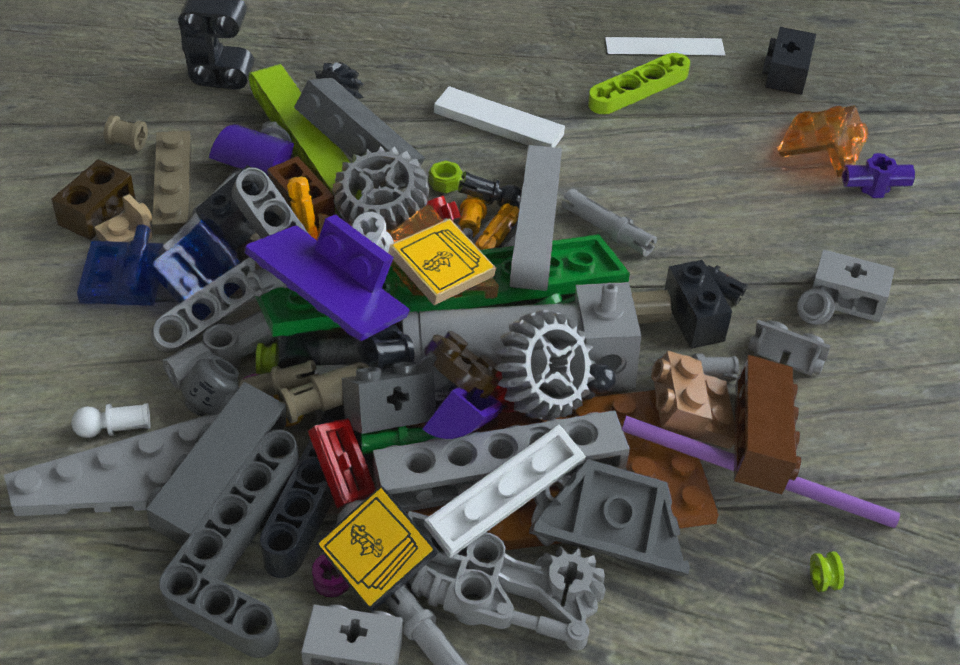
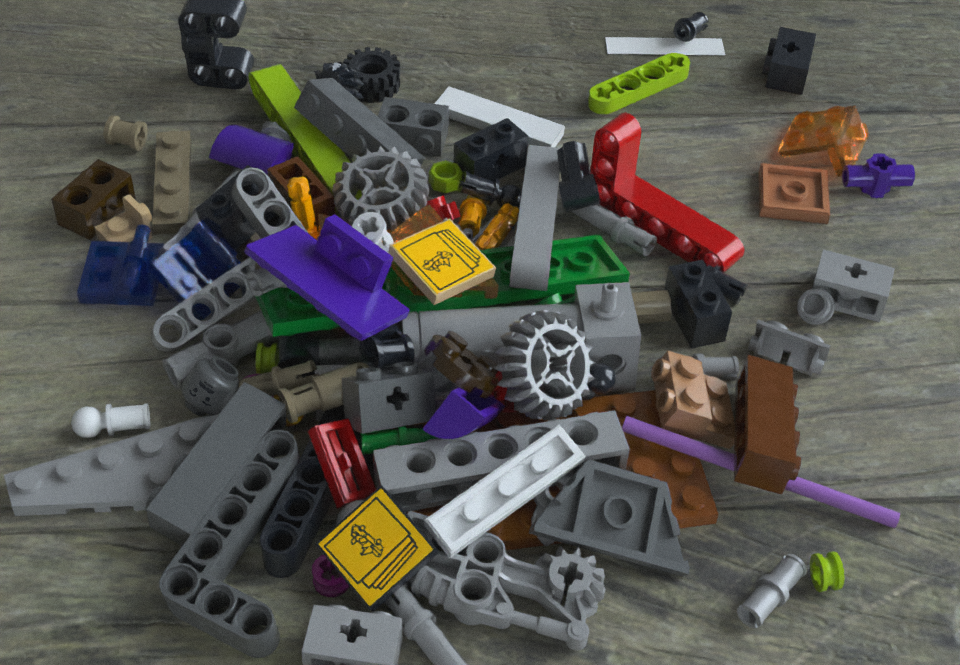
none -> black tyre [343,47,400,103]
none -> dark grey brick [378,97,449,156]
none -> black brick [453,118,528,182]
none -> black piece [557,141,600,212]
none -> red beam [591,112,744,273]
none -> black pin [674,12,709,42]
none -> light grey pin [737,554,807,629]
none -> nougat tile [759,163,830,224]

